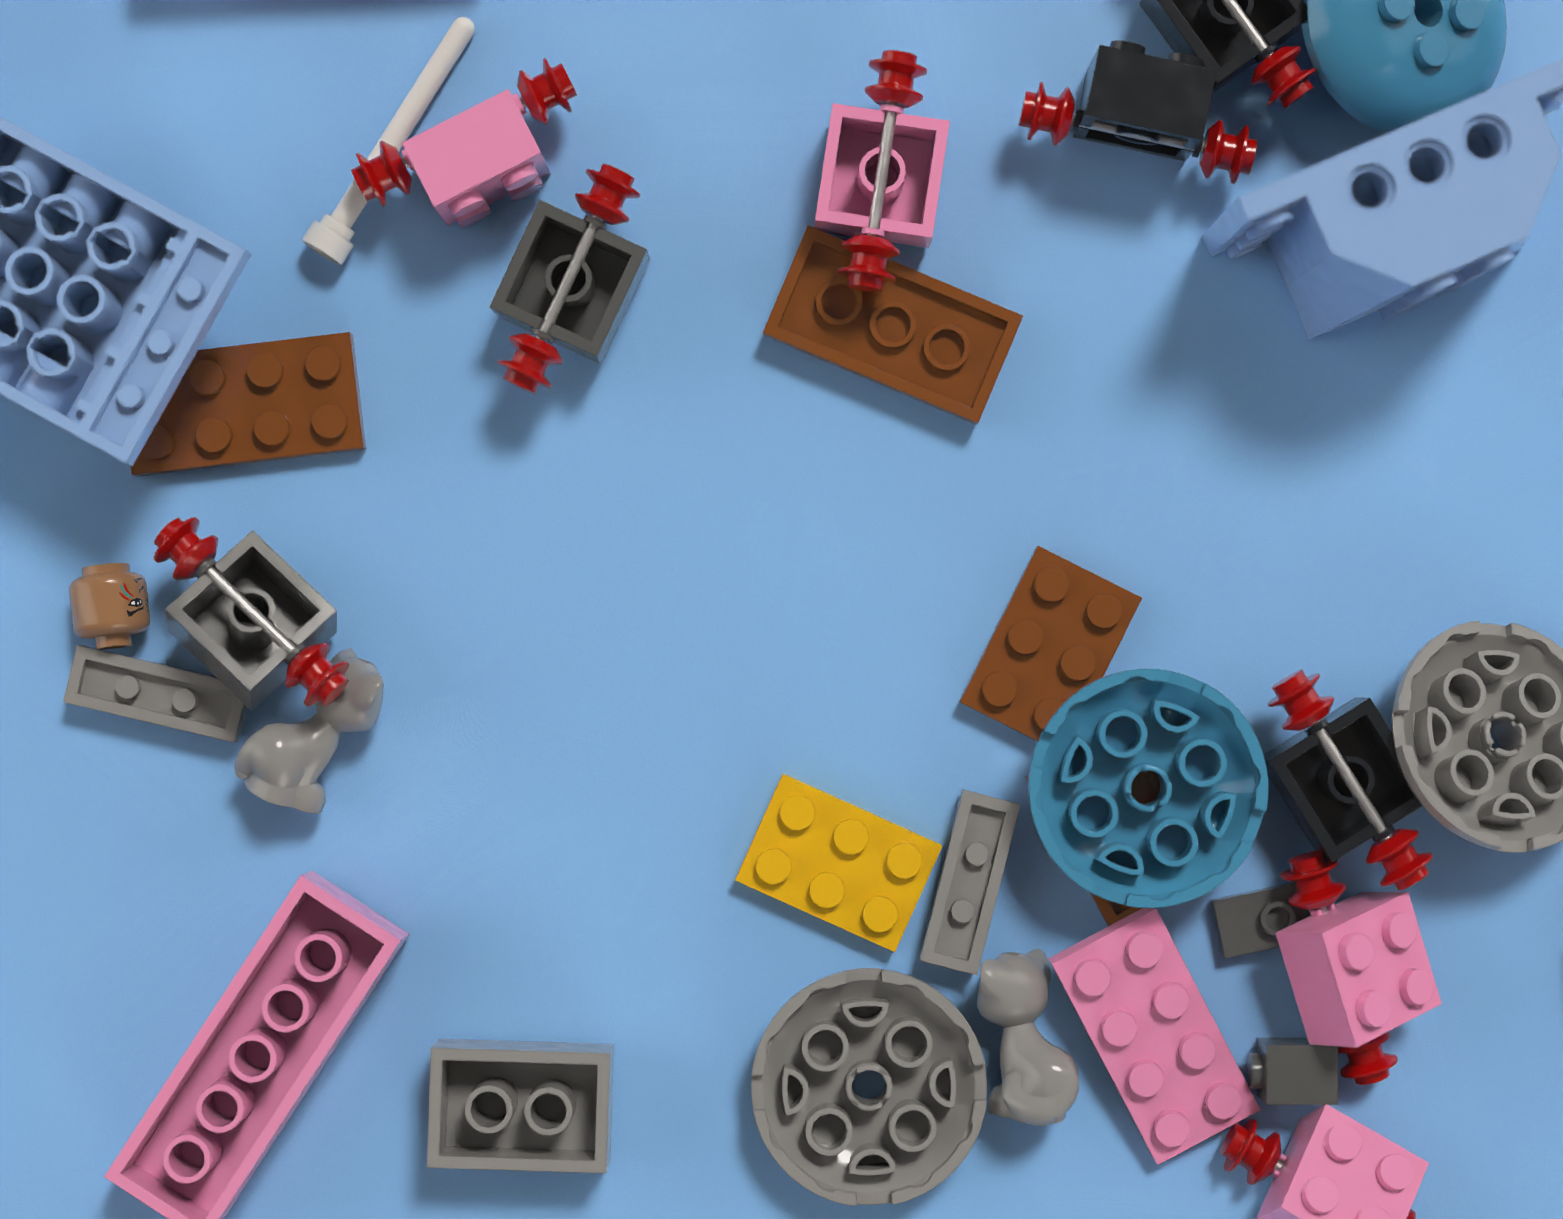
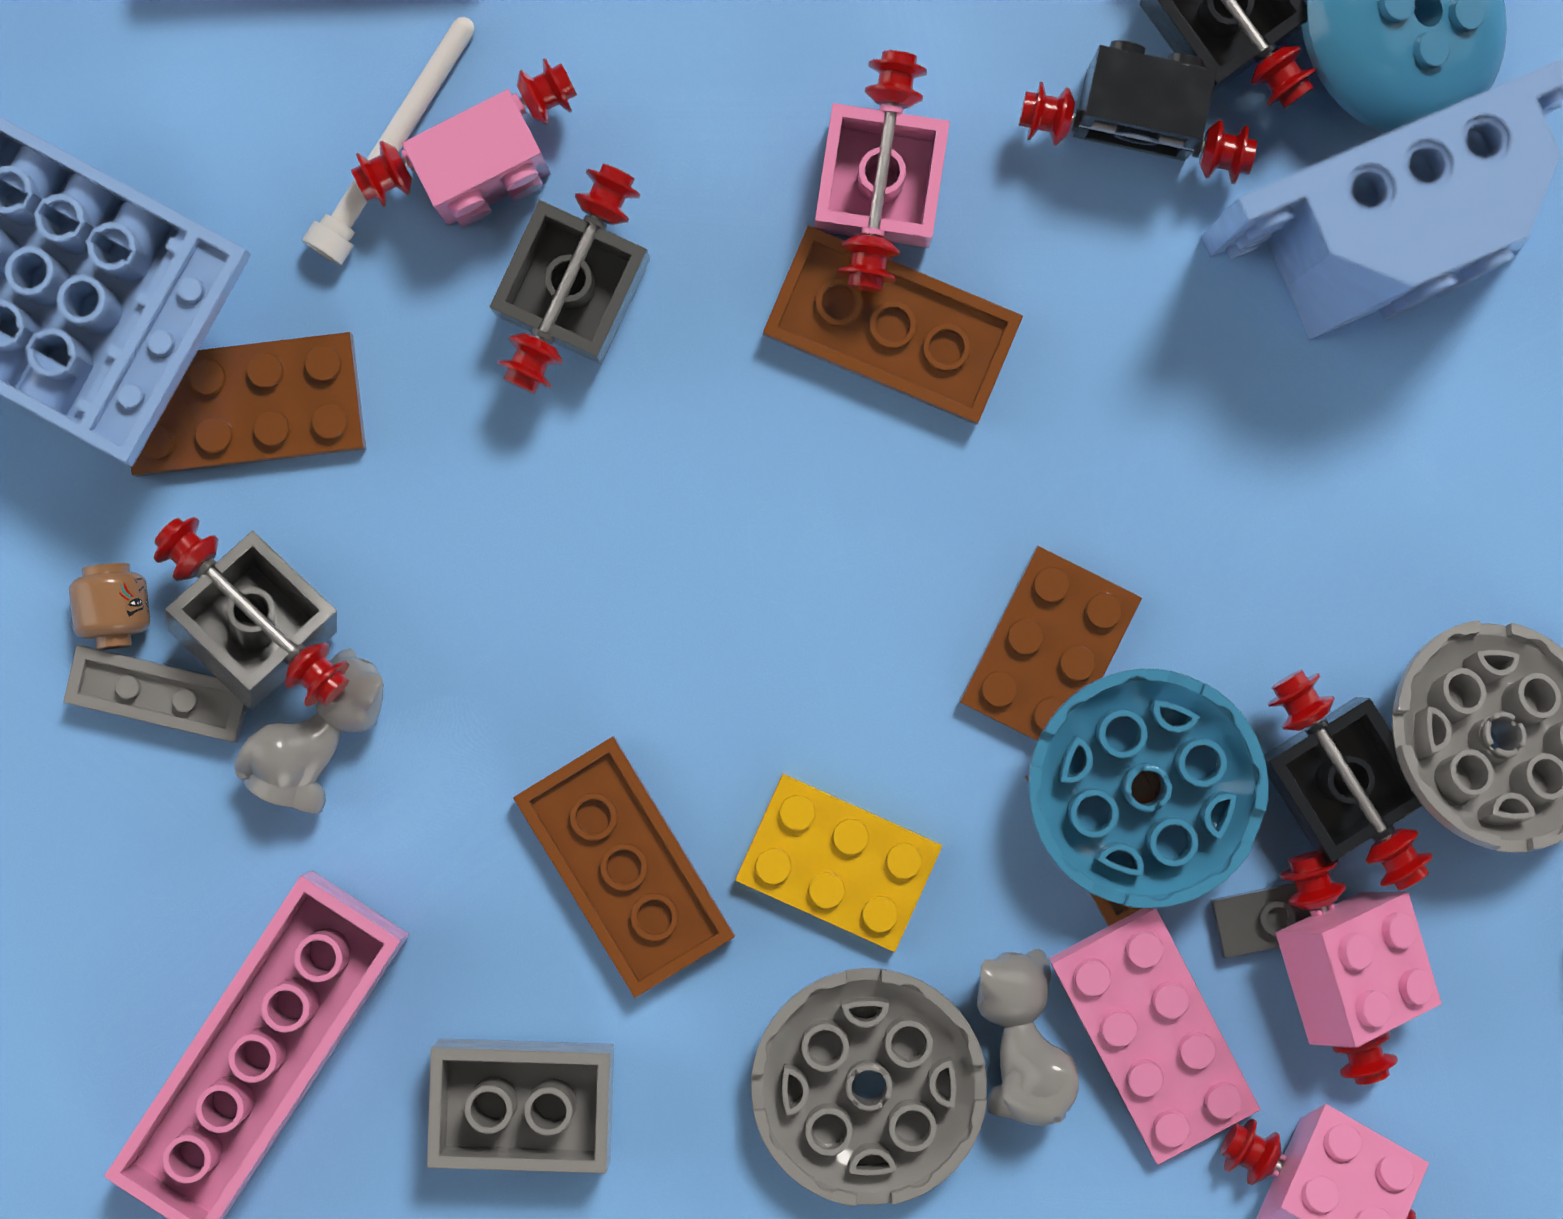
light grey plate [919,789,1021,975] -> none
dark grey brick [1247,1038,1338,1105] -> none
none -> dark orange plate [513,736,735,998]

